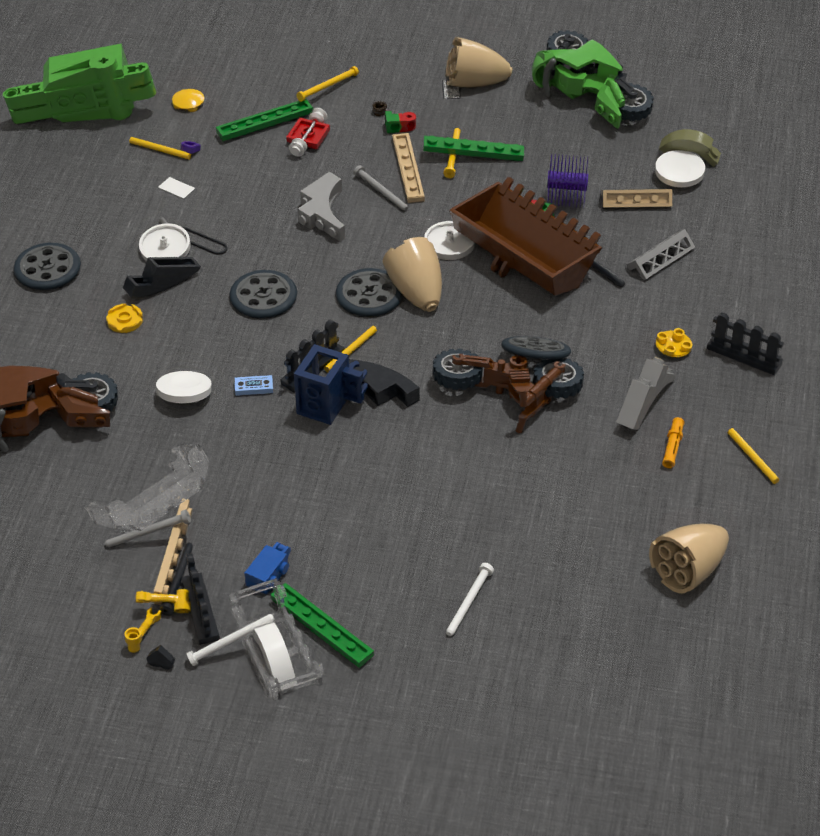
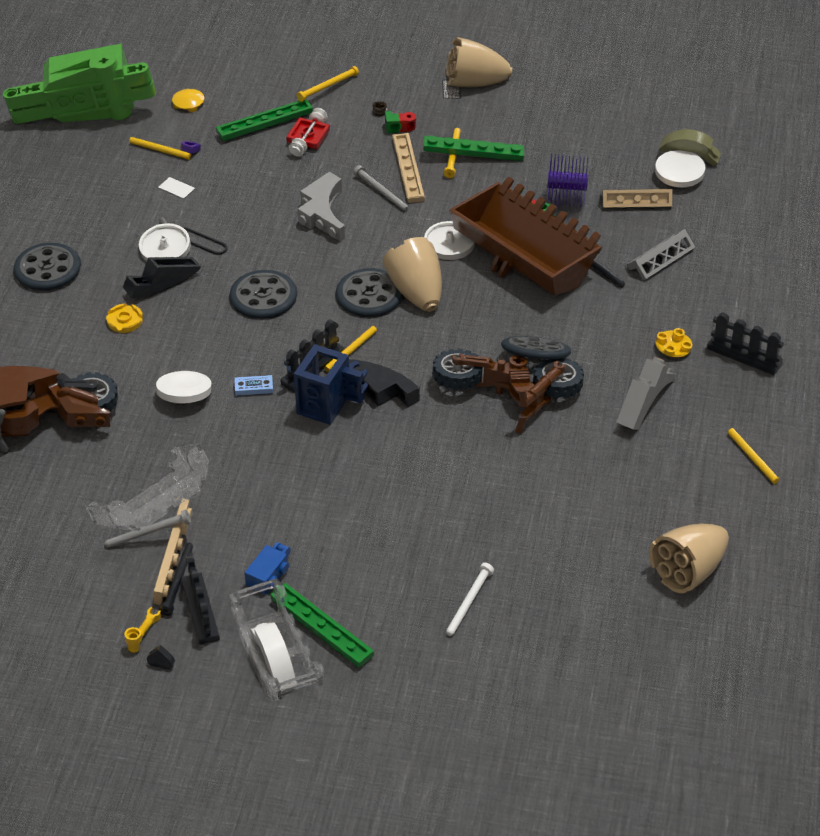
yellow brick [136,589,191,613] -> none
white bar [187,614,274,666] -> none
bright green piece [532,30,654,129] -> none
light orange pin [662,417,685,468] -> none

